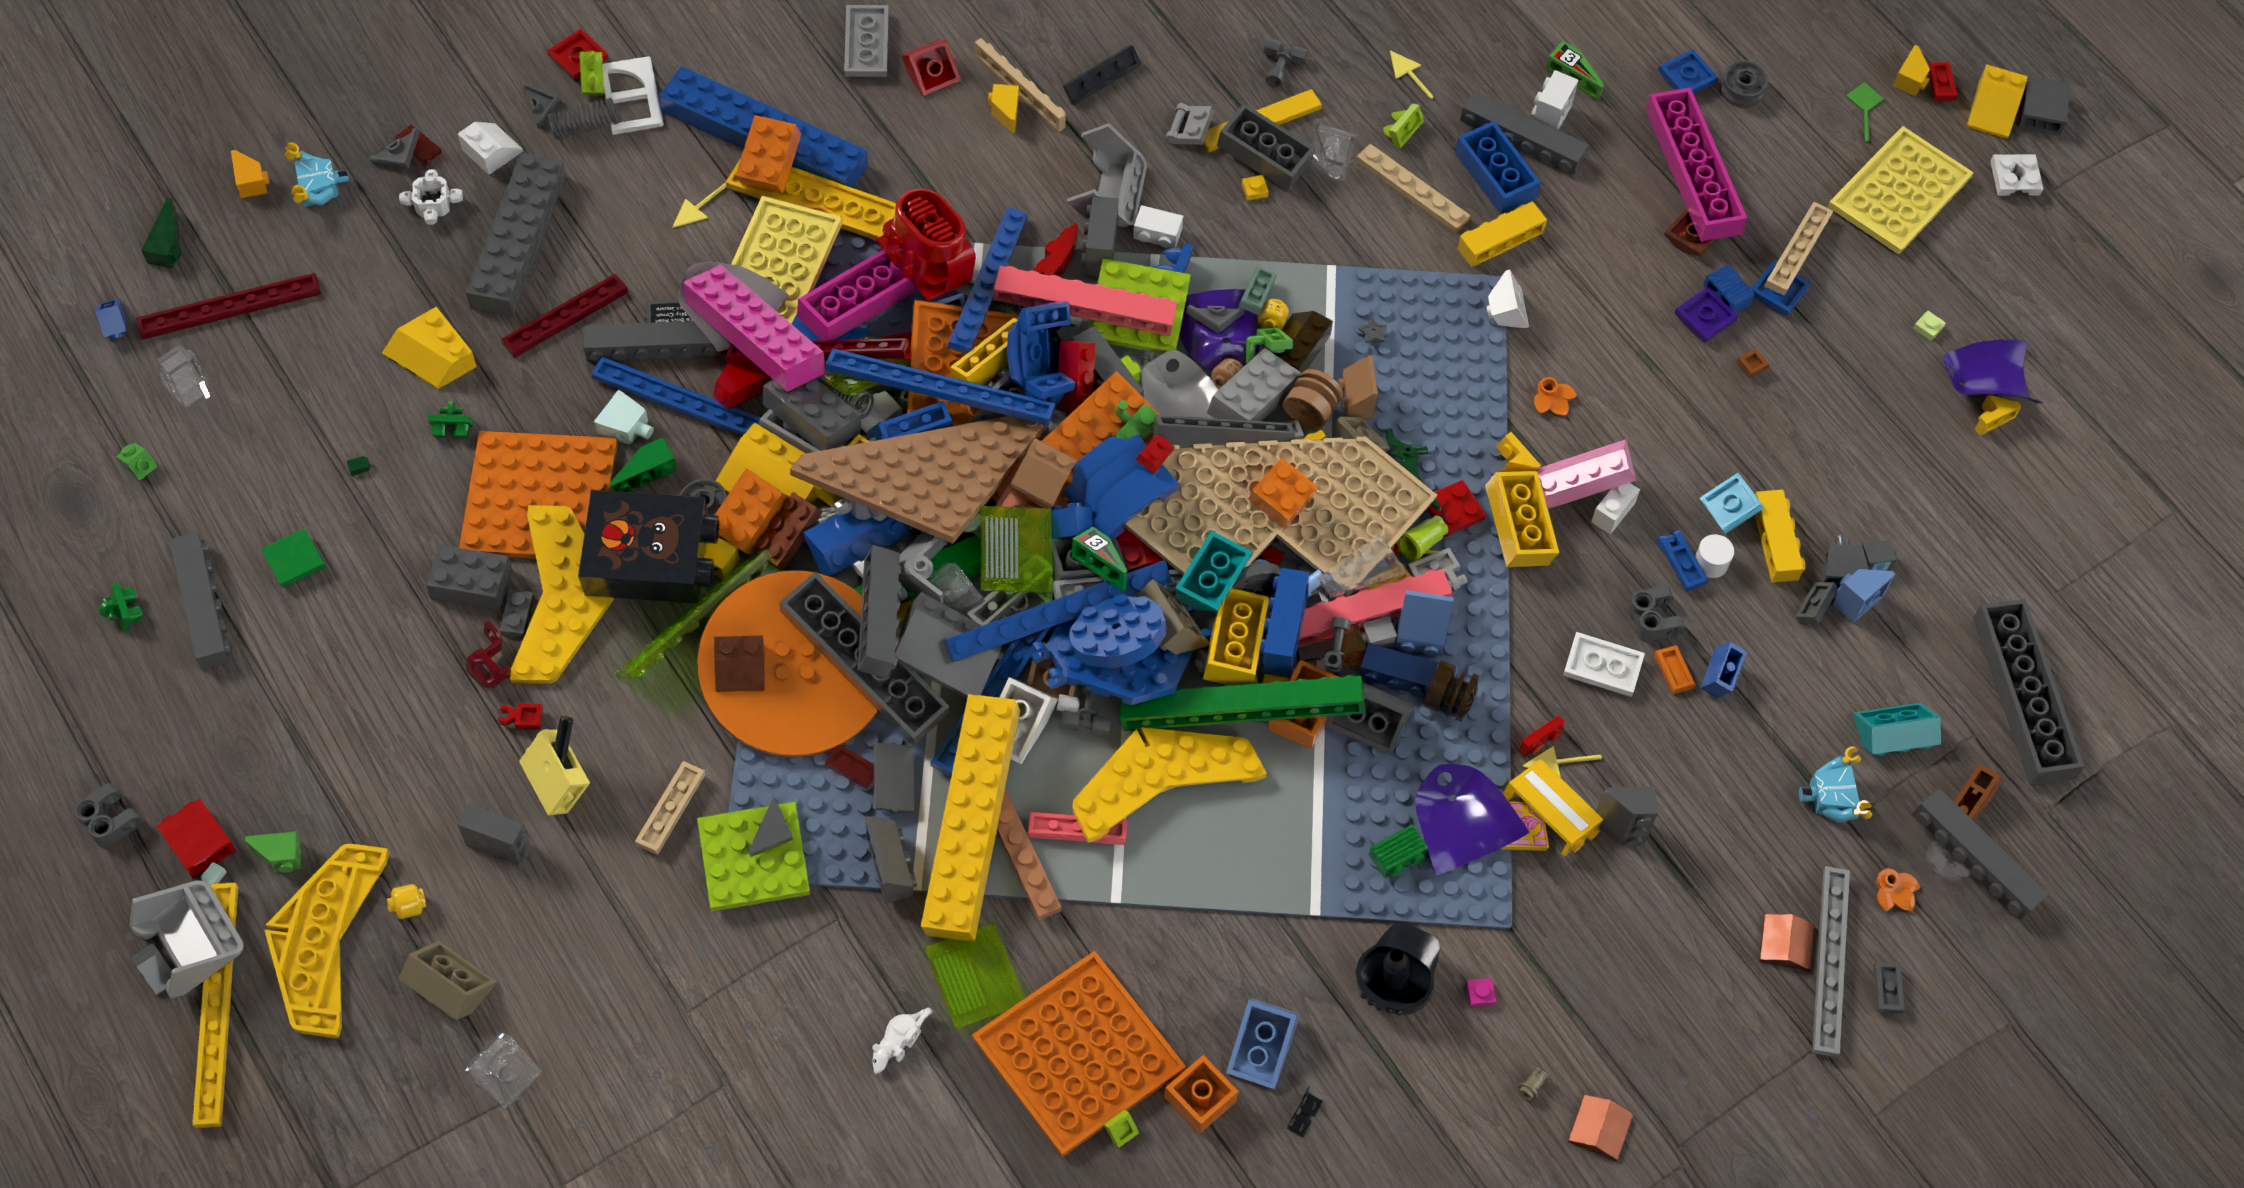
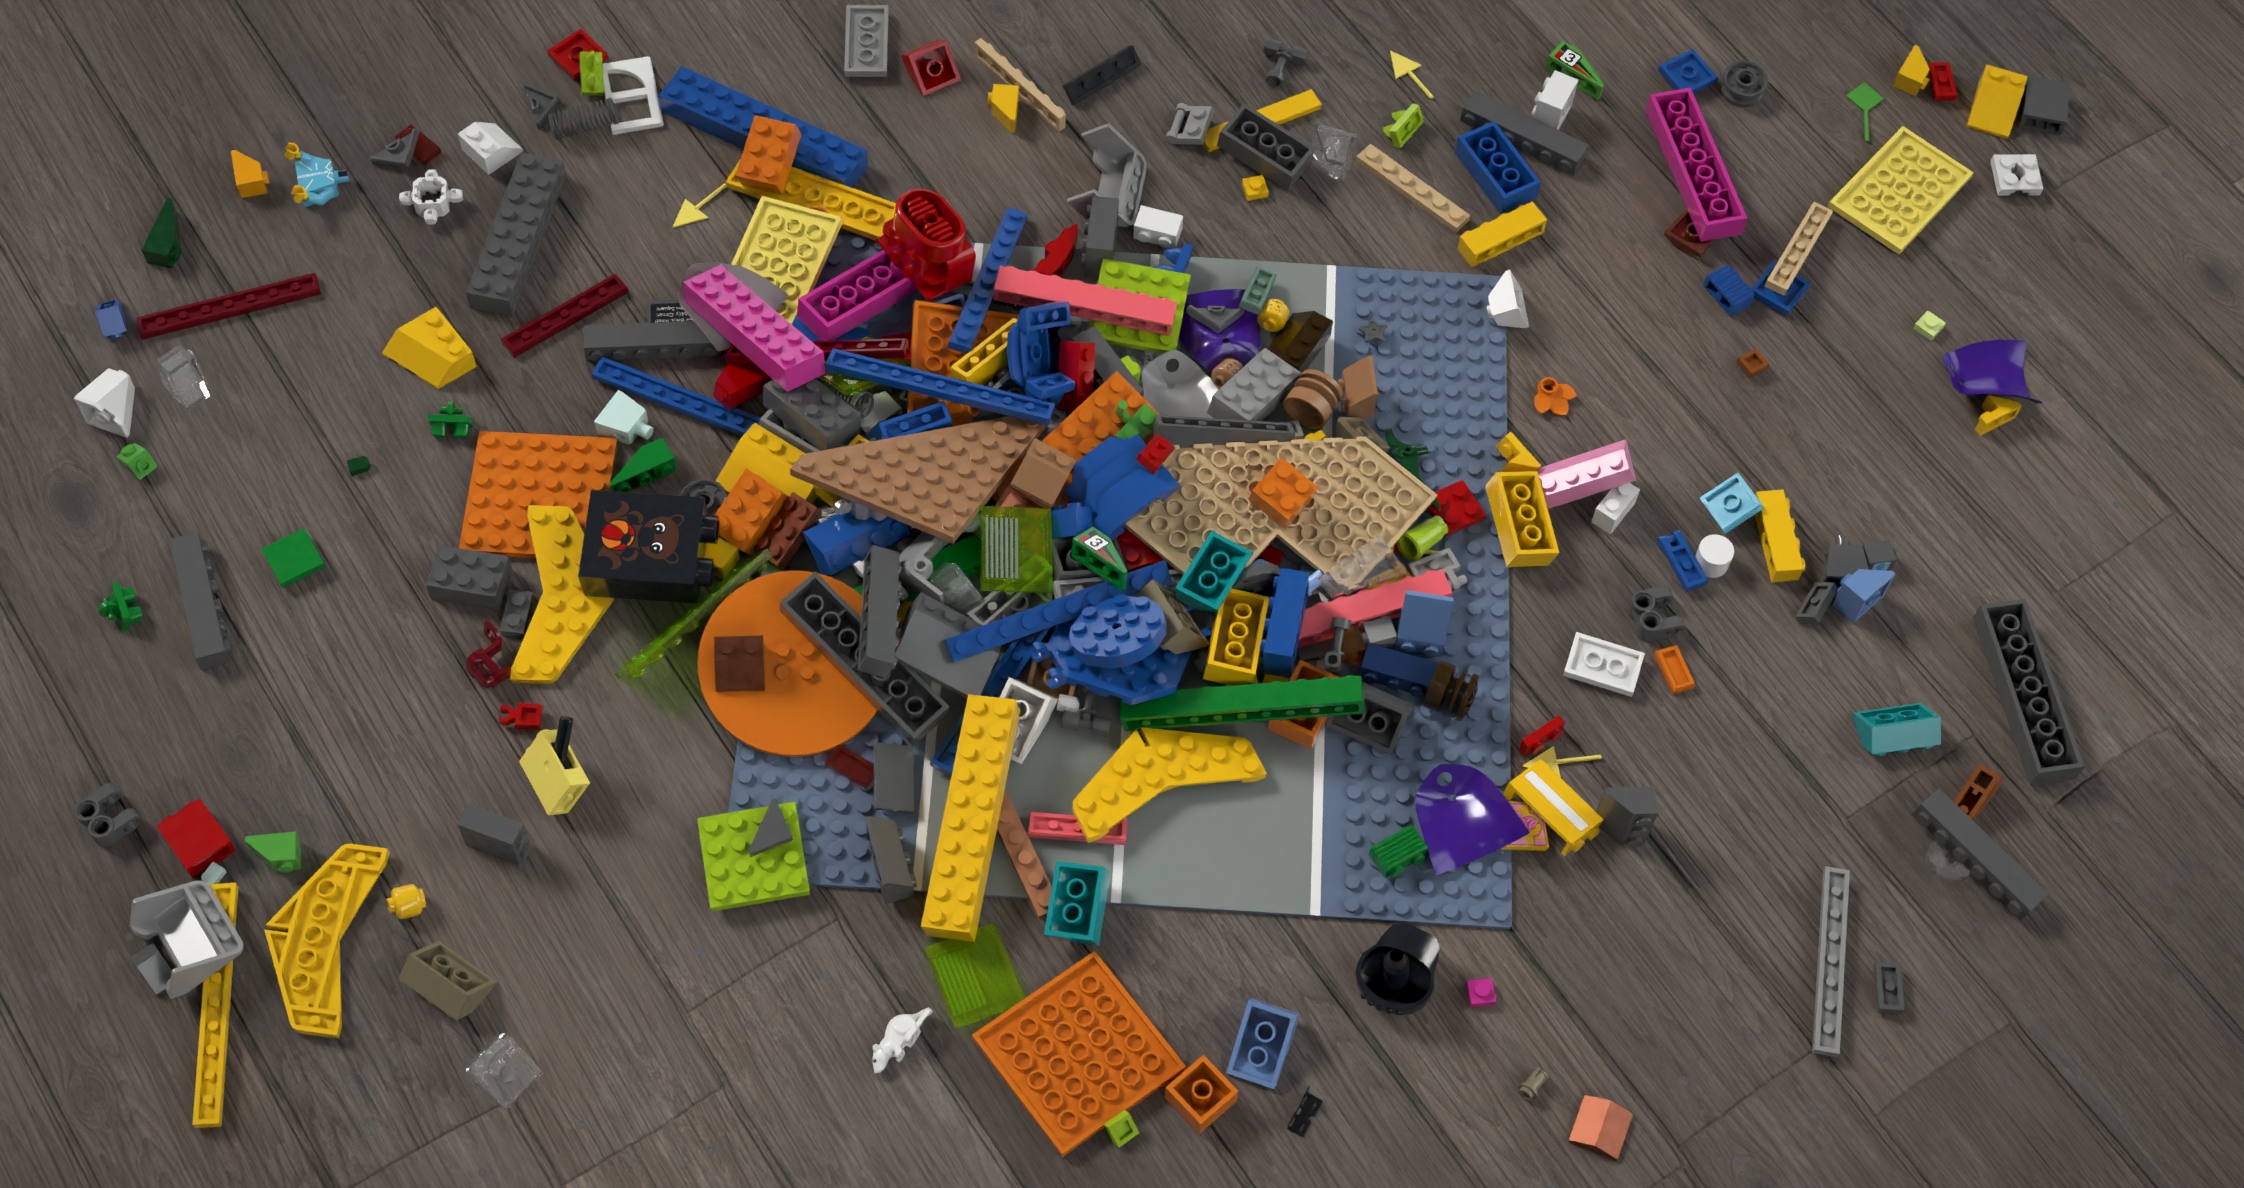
tan plate [635,761,706,855] -> none
bright green plate [1246,328,1293,363] -> none
dark purple plate [1674,287,1738,343] -> none
blue brick [1700,642,1747,698] -> none
slope [1759,914,1814,971] -> none
medium azure torso [1799,746,1872,823] -> none
orange plate [1876,868,1920,912] -> none
none -> white slope [74,368,135,438]
none -> teal slope [1044,861,1111,946]

